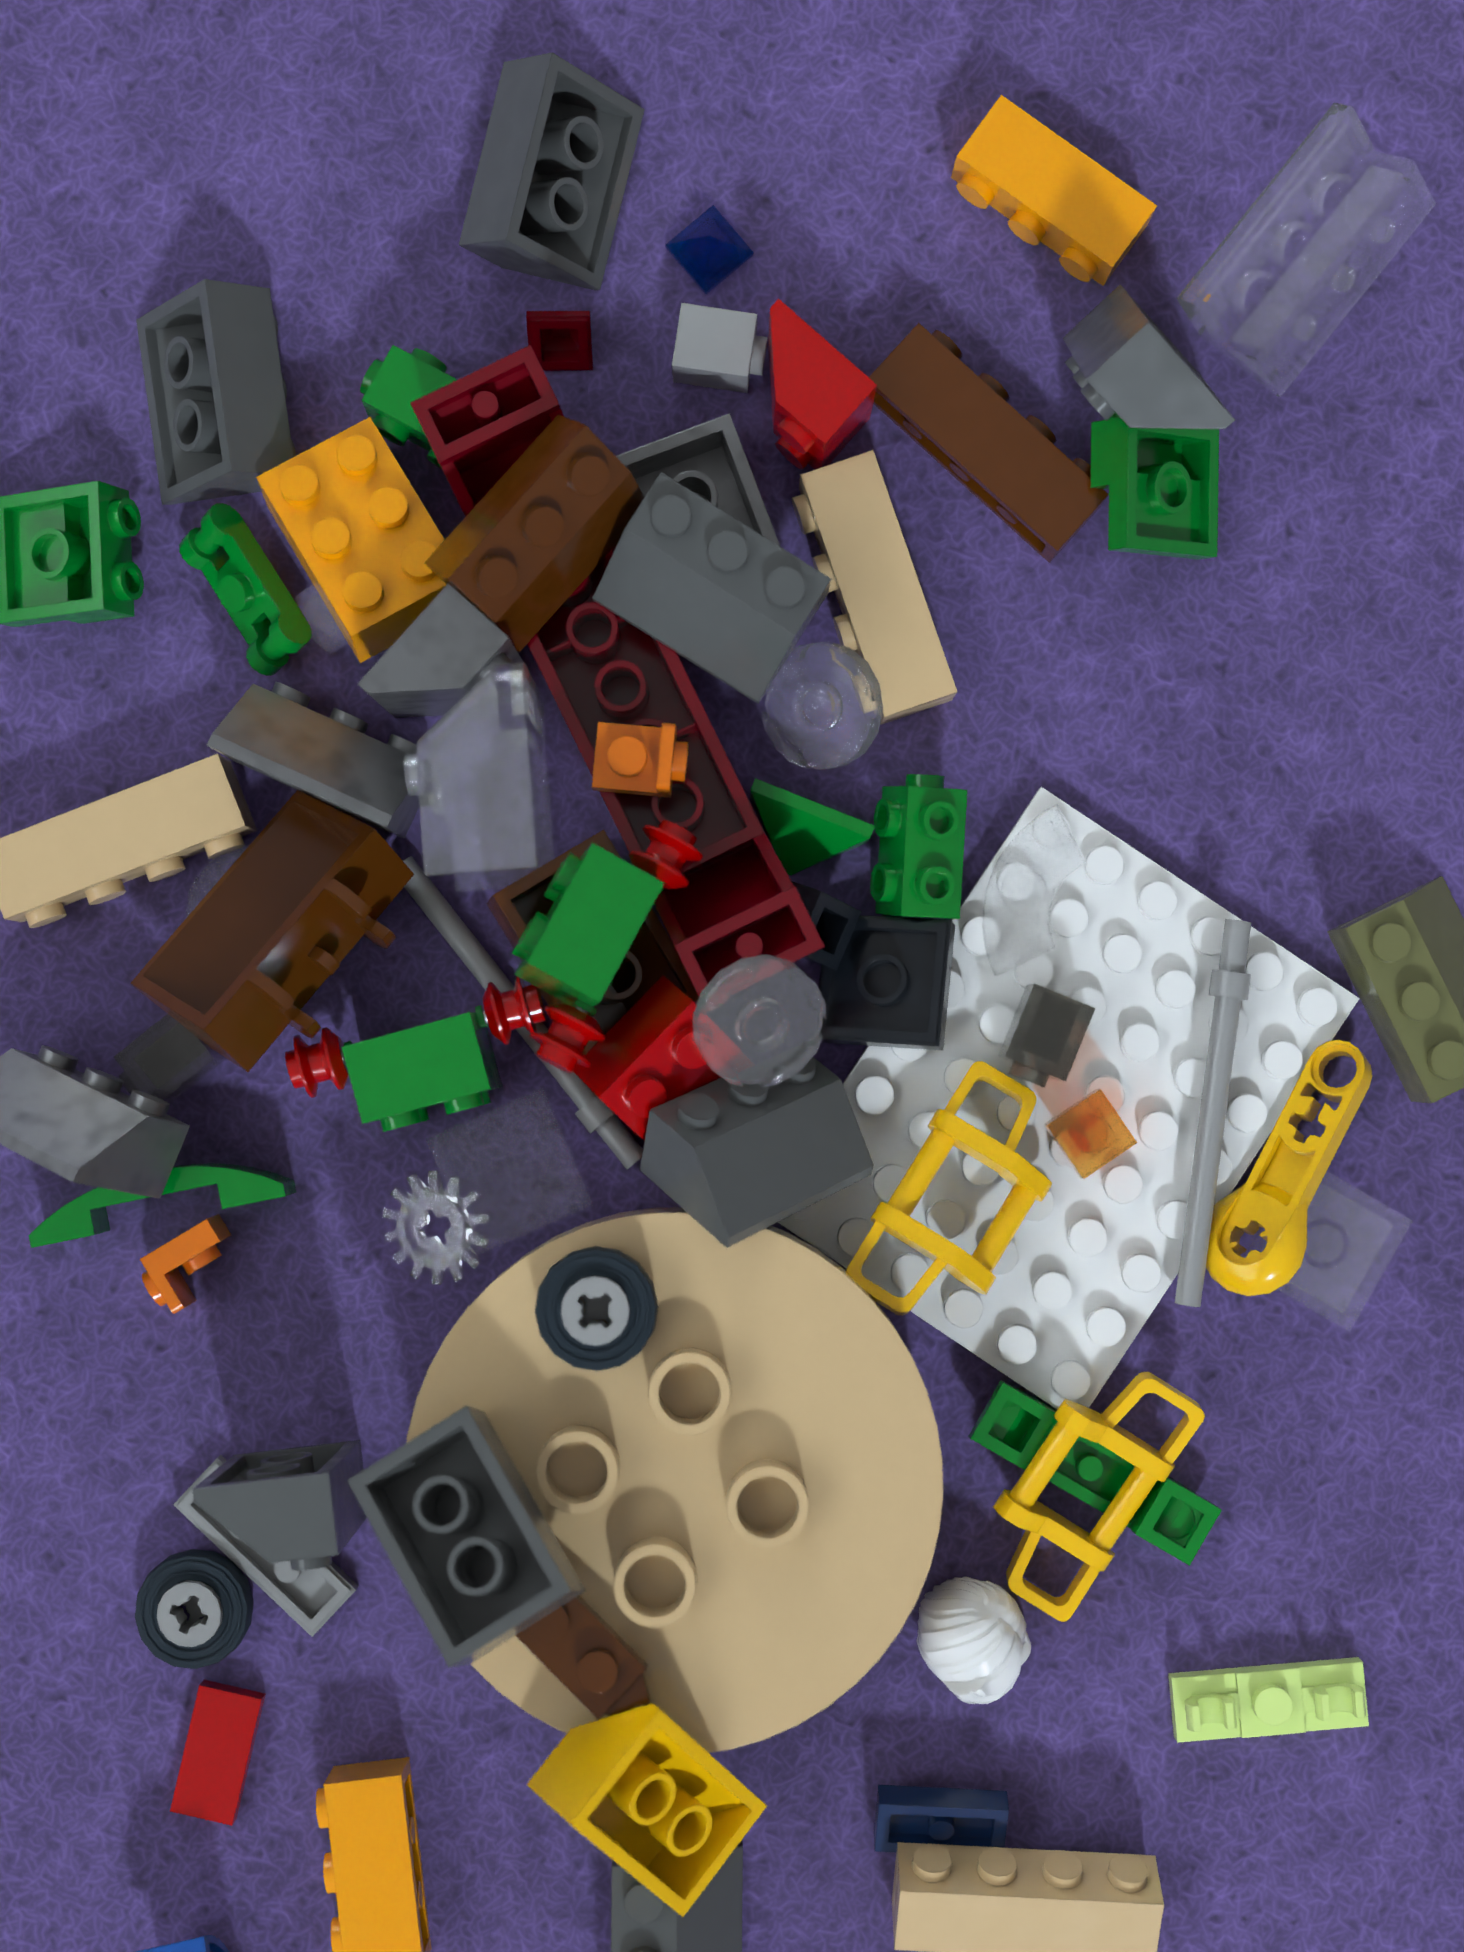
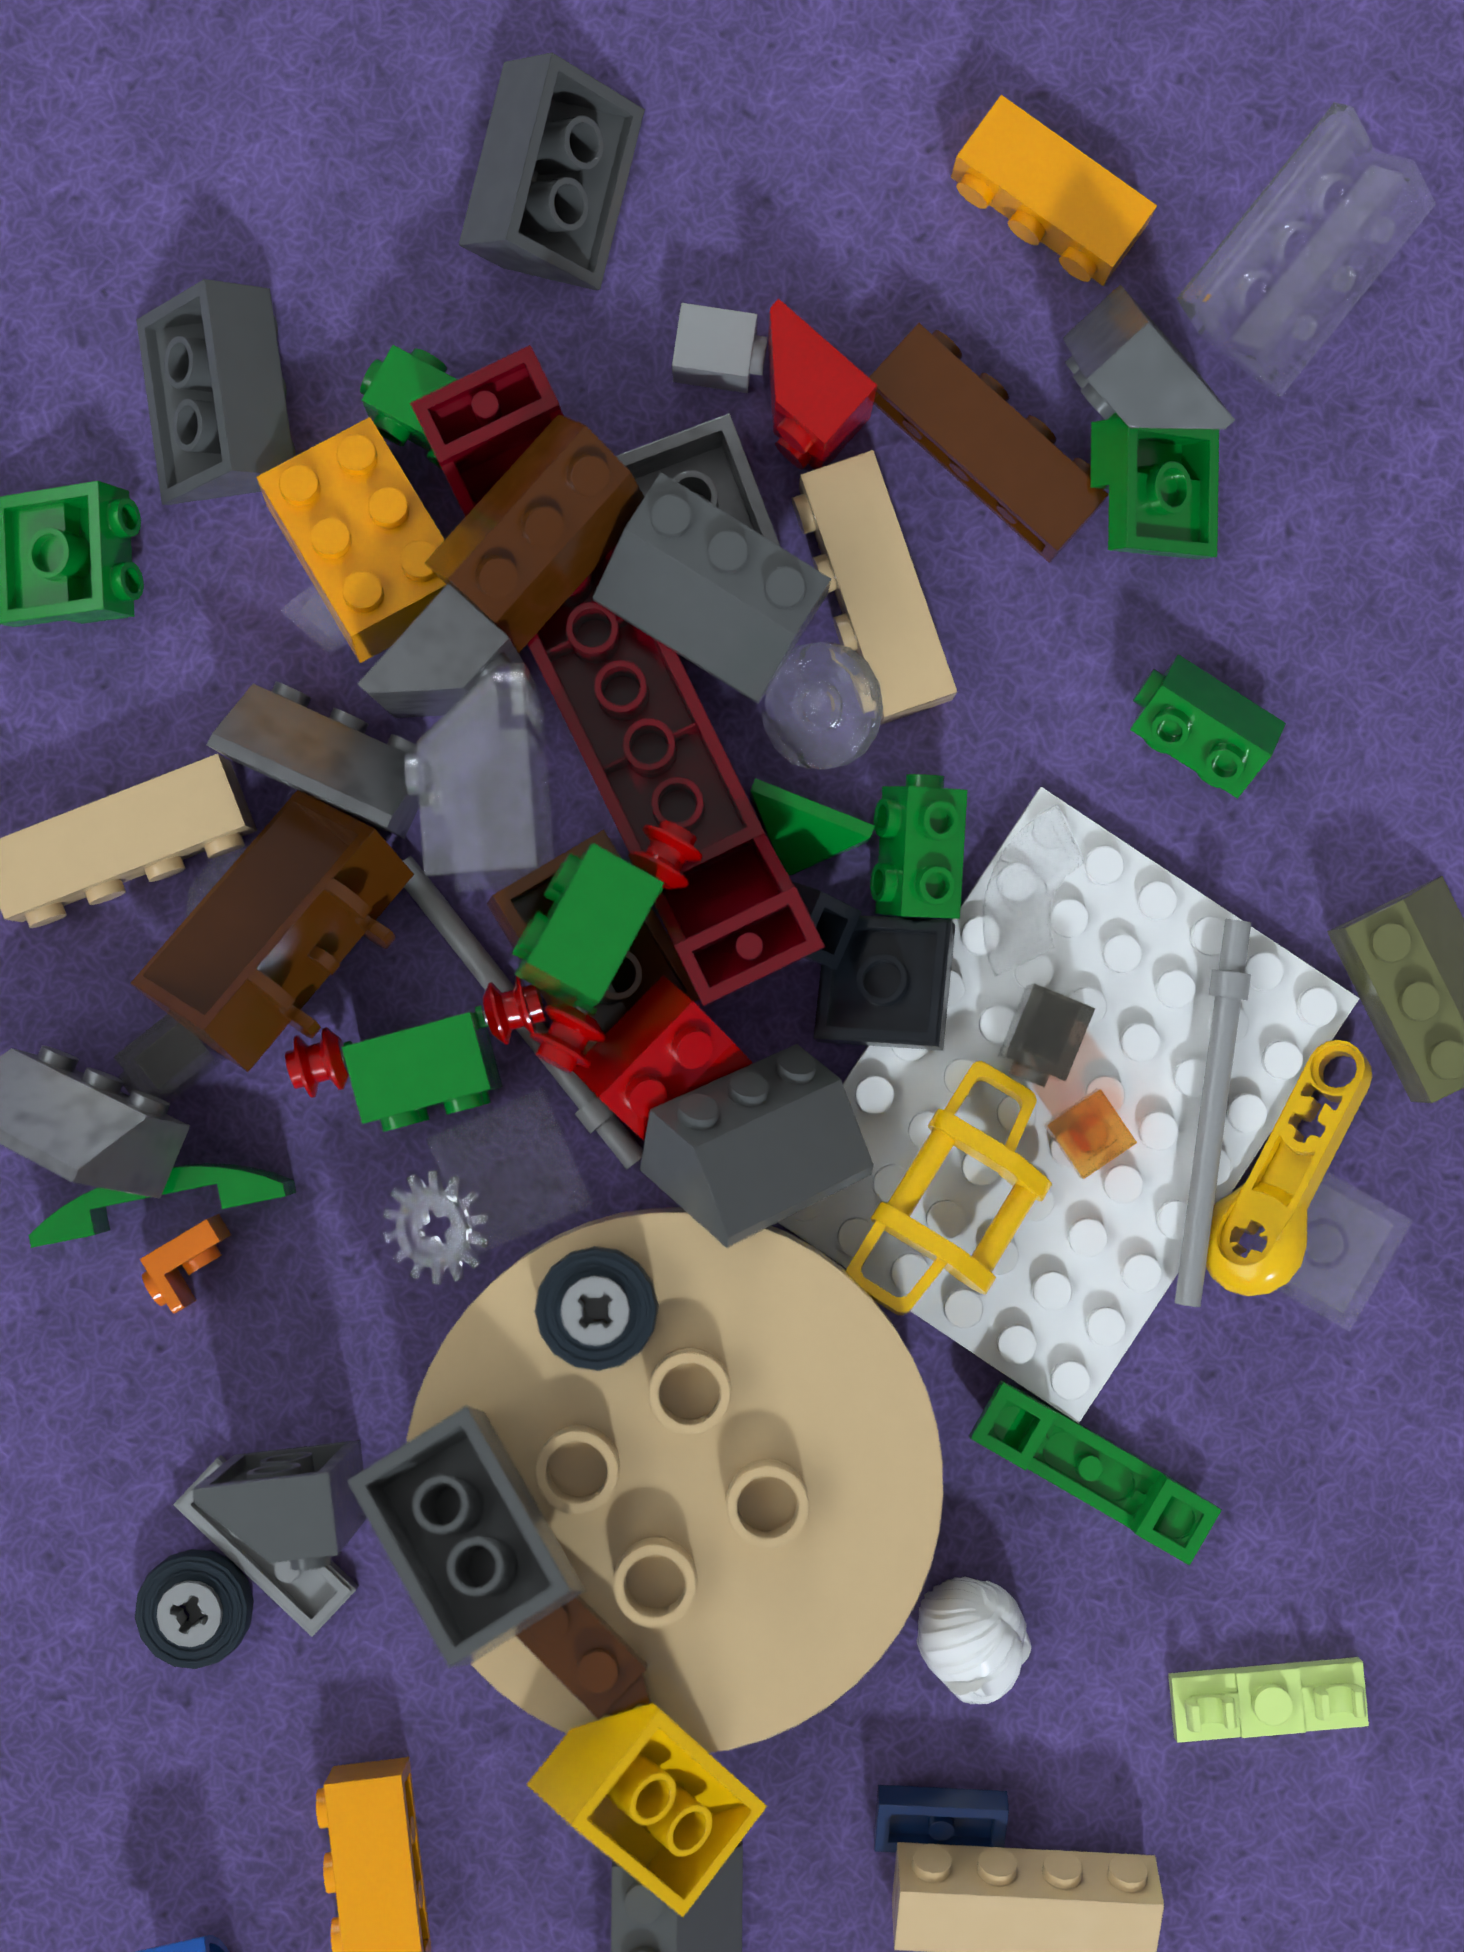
red tile [170,1679,266,1826] -> none
green plate [179,503,312,676] -> none
dark red slope [526,311,593,371] -> none
orange bracket [592,722,689,798] -> none
clear blue slope [665,205,754,295] -> none
clear tile [693,955,826,1087] -> none
yellow bar [993,1372,1205,1622] -> none
none -> green brick [1130,654,1286,799]

